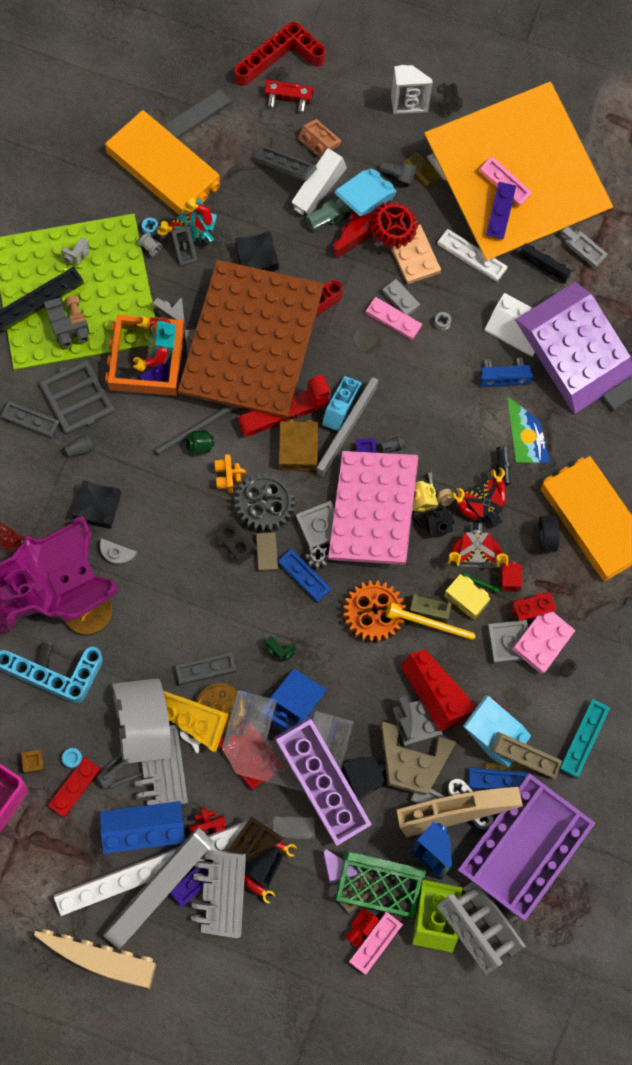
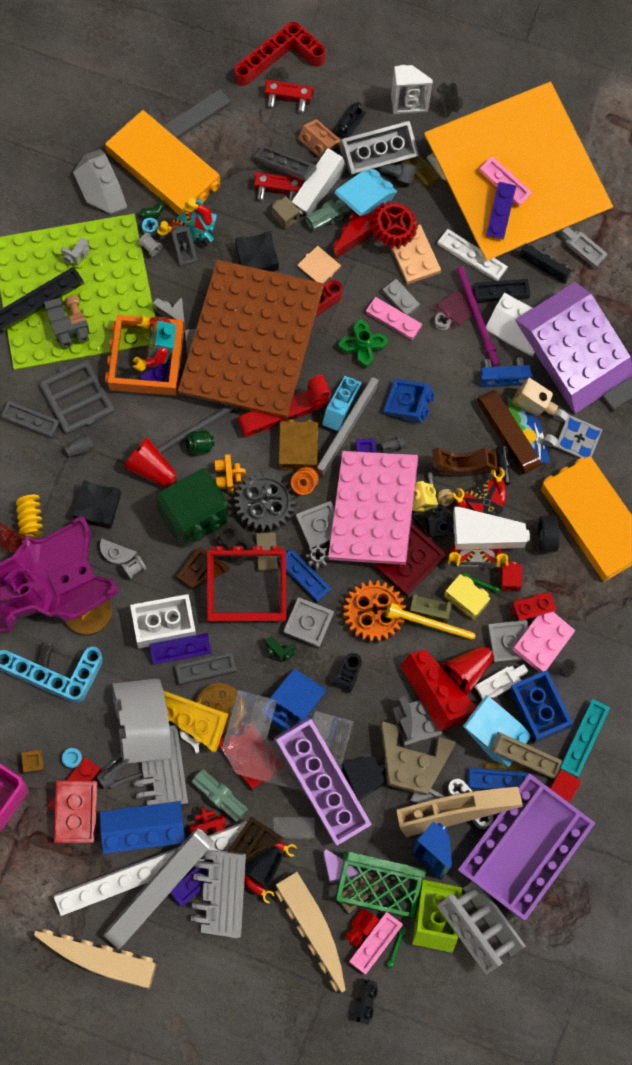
none -> yellow piece [16,495,43,538]
none -> tile [54,781,97,843]
none -> light grey wedge [73,149,128,215]
none -> light grey bush [121,555,147,579]
none -> red cone [123,437,177,488]
none -> white brick [130,594,196,648]
none -> dark green arm [140,201,166,219]
none -> dark purple plate [150,633,211,664]
none -> dark green plate [156,468,229,547]
none -> reddish brown wing [176,546,230,589]
none -> sand green piece [192,769,248,823]
none -> red window [207,546,286,621]
none -> red piece [254,172,304,201]
none -> dark tan brick [272,197,300,230]
none -> tan slope [275,872,345,994]
none -> light grey plate [283,597,334,648]
none -> orange wheel [291,466,319,495]
none -> light nougat piece [297,246,341,283]
none -> black hinge [333,102,366,138]
none -> black piece [333,653,362,693]
none -> light grey slope [338,121,419,175]
none -> green plant [338,319,389,368]
none -> black hinge [350,978,378,1025]
none -> dark red plate [371,523,446,596]
none -> blue plate [384,379,434,424]
none -> green hinge [387,927,407,968]
none -> reddish brown arch [432,447,498,477]
none -> clear pink piece [437,289,473,327]
none -> red cone [441,646,493,695]
none -> white slope [453,507,530,550]
none -> magenta bar [456,266,500,367]
none -> black plate [473,279,530,302]
none -> white hinge [474,664,528,700]
none -> reddish brown beam [477,390,541,474]
none -> blue brick [509,670,573,744]
none -> tan torso [511,378,558,416]
none -> light grey flag [543,409,603,459]
none -> red slope [549,769,581,803]

